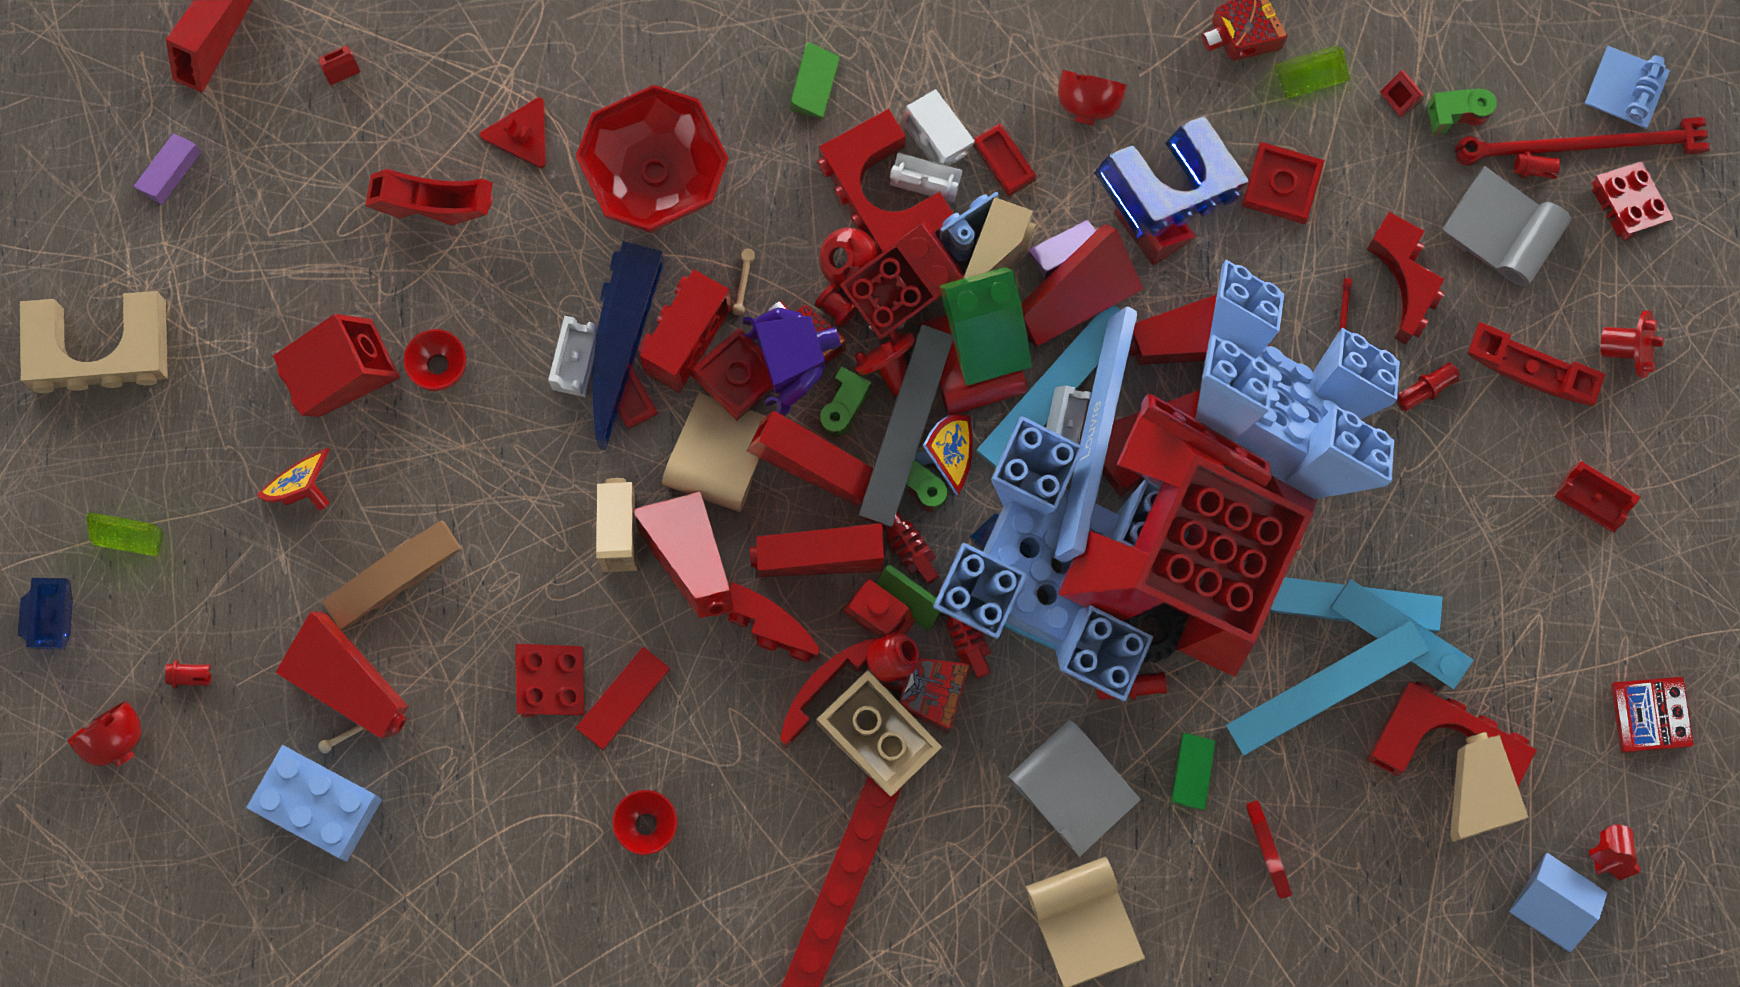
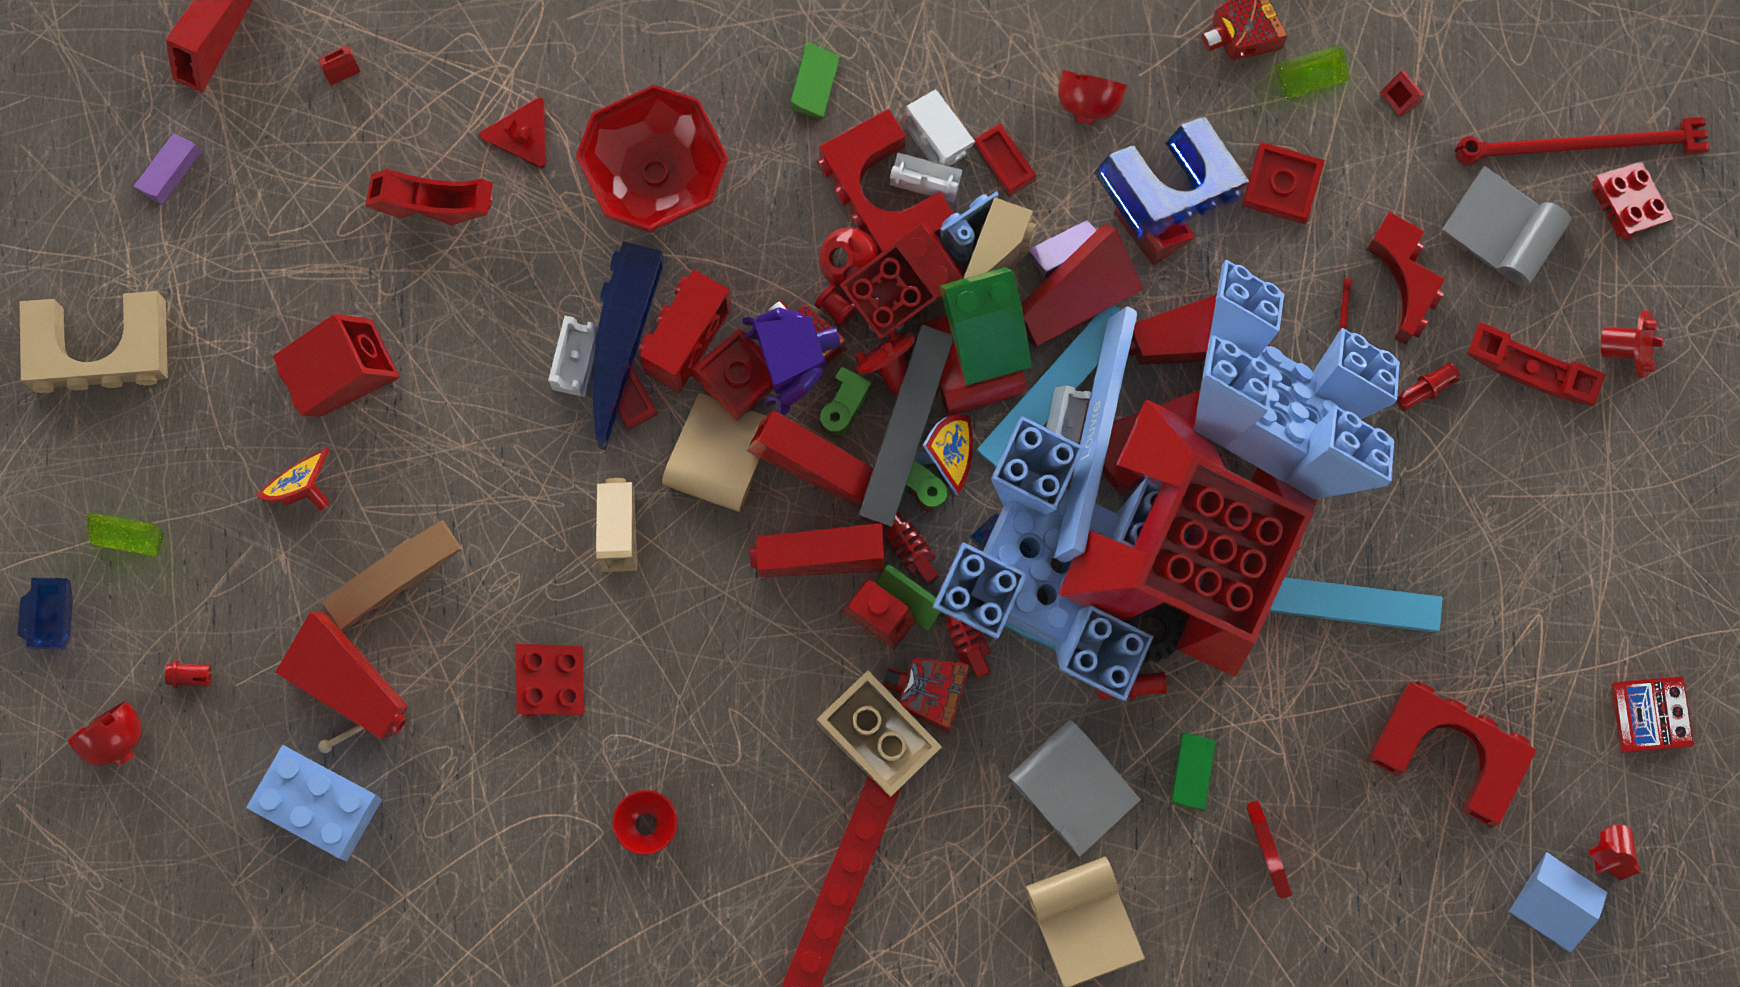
red piece [403,329,467,391] -> none
red tile [576,647,671,751] -> none
slope [633,491,734,618] -> none
red slope [723,582,820,663] -> none
tan hinge [732,249,755,316] -> none
red slope [780,637,878,749] -> none
red head [866,632,919,683] -> none
red tile [1141,394,1272,487] -> none
medium azure tile [1226,620,1430,756] -> none
medium azure slope [1330,579,1474,689] -> none
bright green leg [1427,89,1497,135] -> none
tan slope [1450,732,1529,842] -> none
red pin [1514,151,1560,180] -> none
red hinge [1554,460,1641,533] -> none
light blue hinge [1584,46,1670,129] -> none

